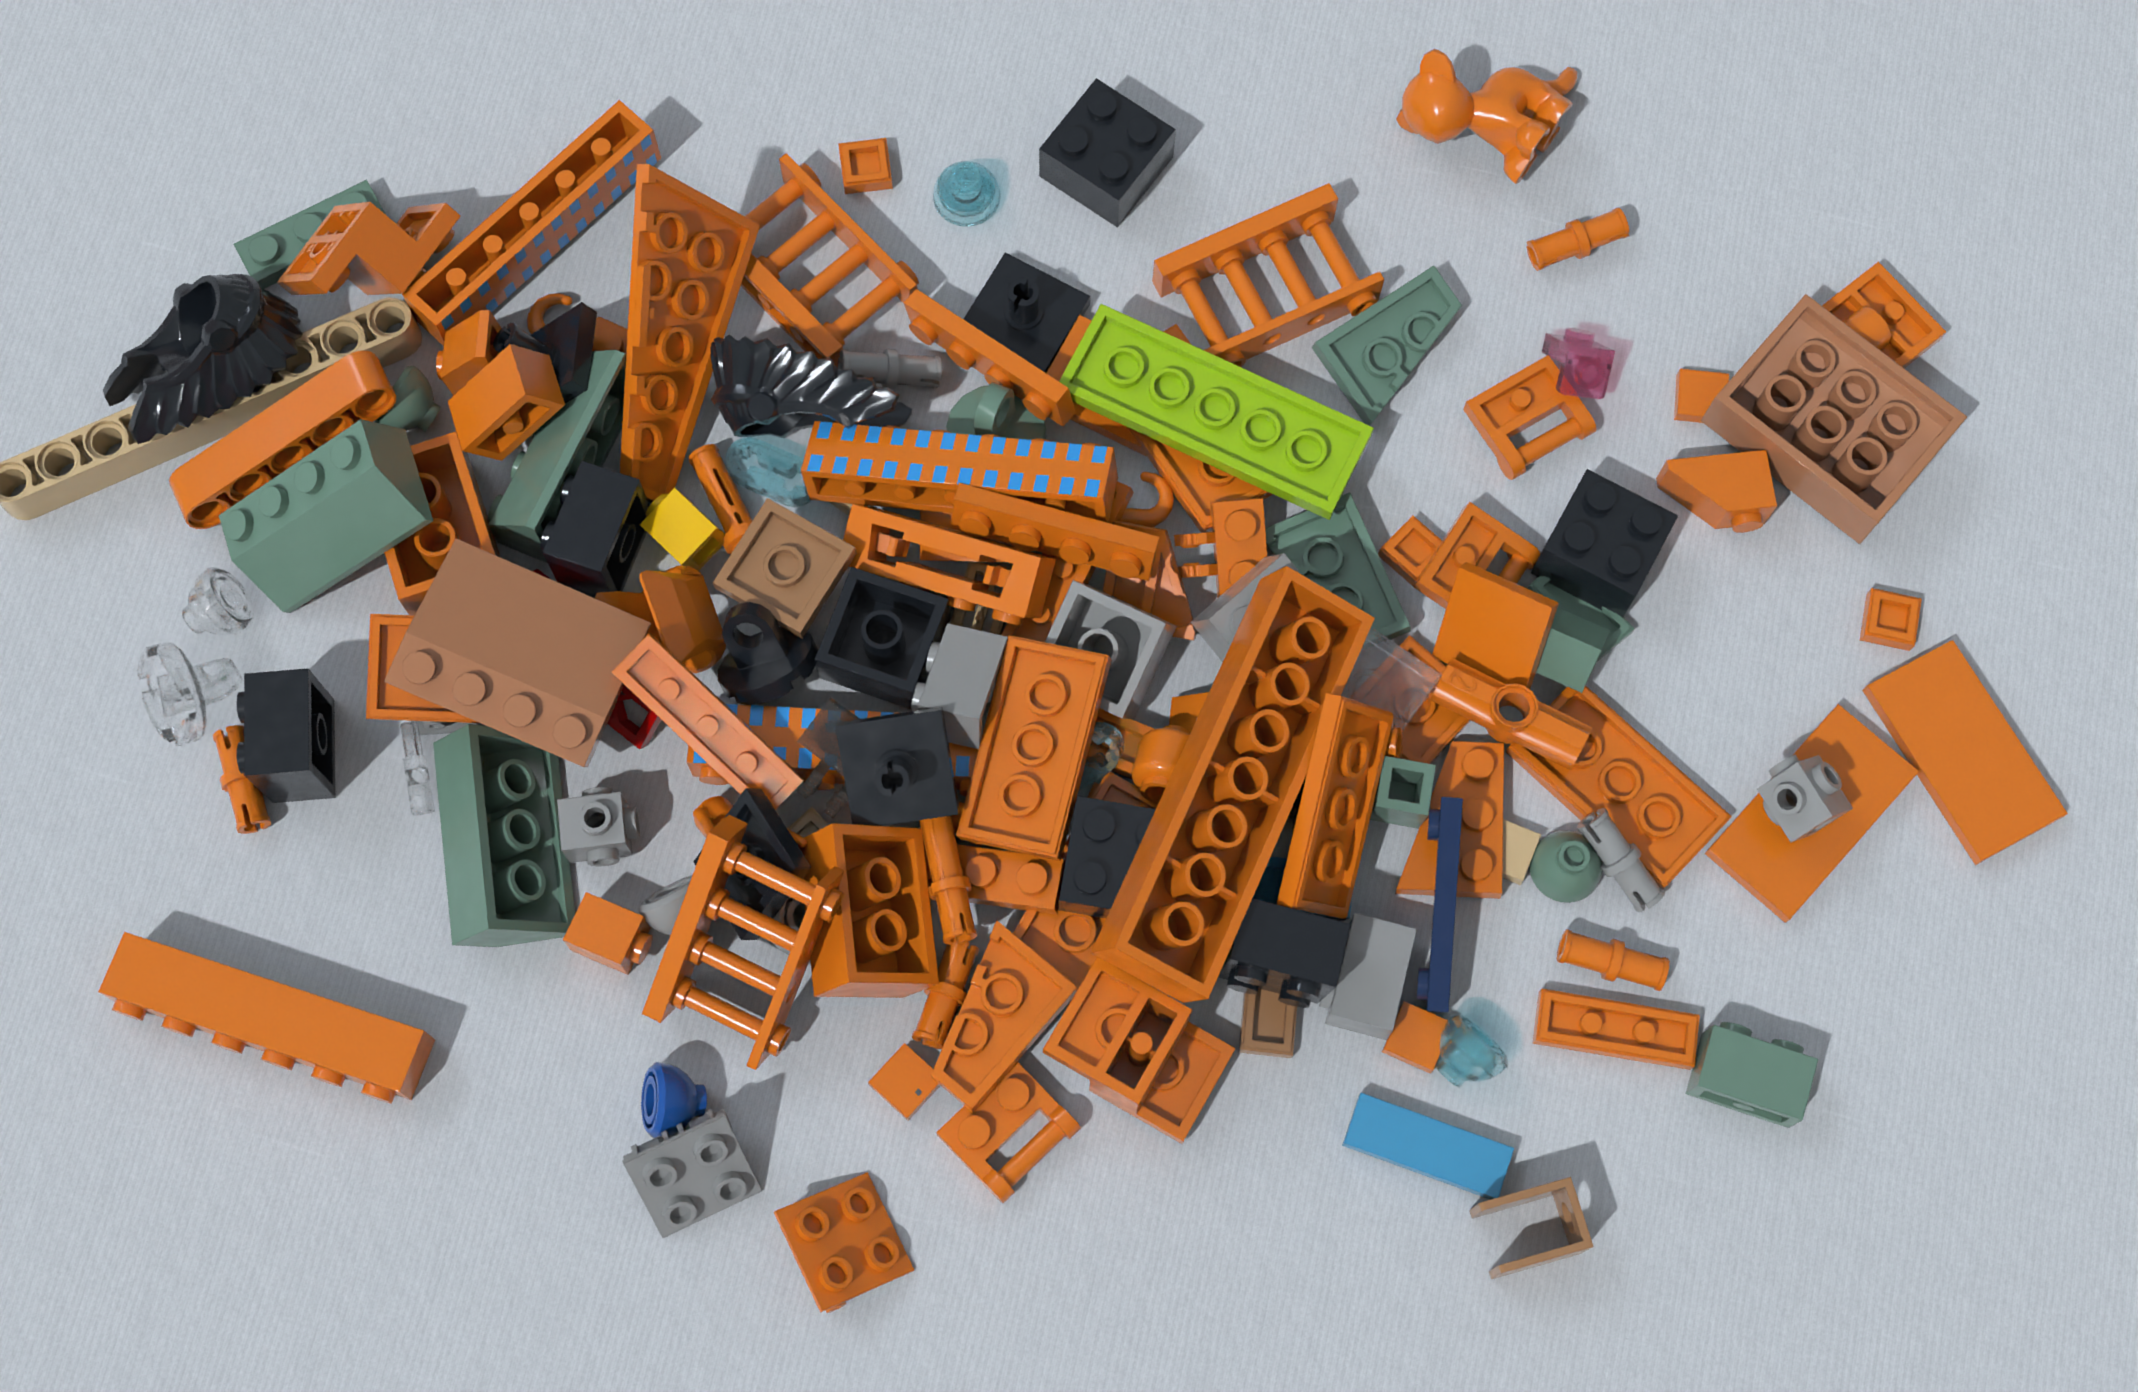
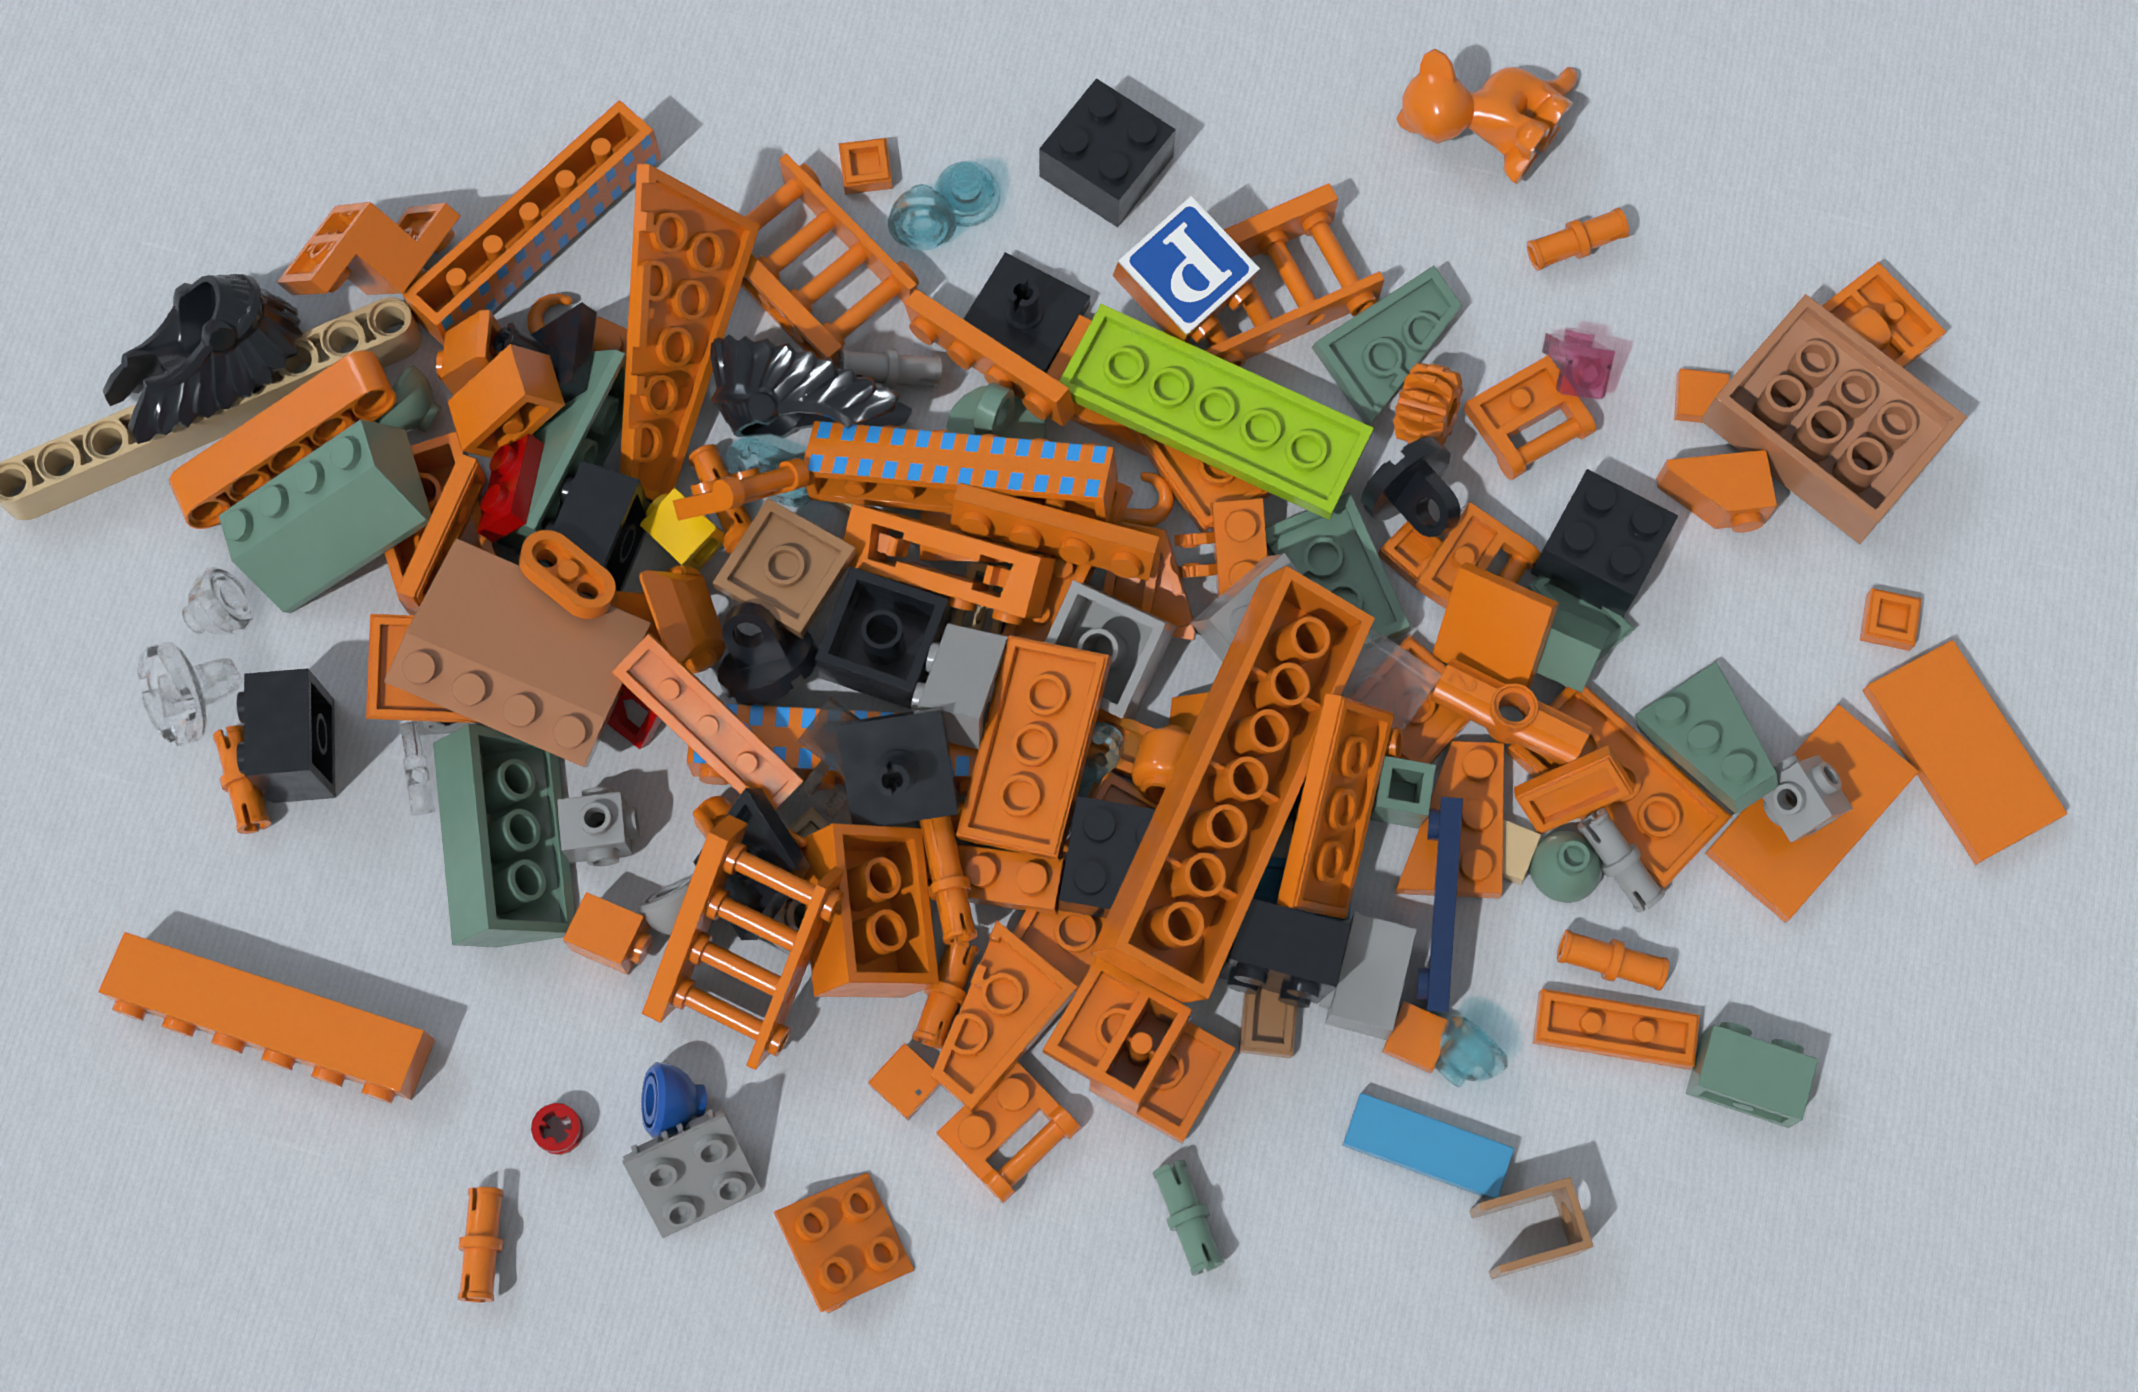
sand green plate [233,179,385,289] -> none
none -> orange tile [396,453,487,612]
none -> orange pin [458,1187,504,1303]
none -> red plate [477,433,544,543]
none -> orange plate [519,530,616,619]
none -> red bush [531,1103,584,1155]
none -> orange plate [673,458,810,521]
none -> clear light blue brick [888,184,956,251]
none -> piece [1113,196,1260,344]
none -> sand green pin [1152,1160,1225,1276]
none -> black tile [1361,437,1461,538]
none -> orange gear [1393,363,1463,445]
none -> orange tile [1514,745,1634,834]
none -> sand green wing [1635,661,1779,815]

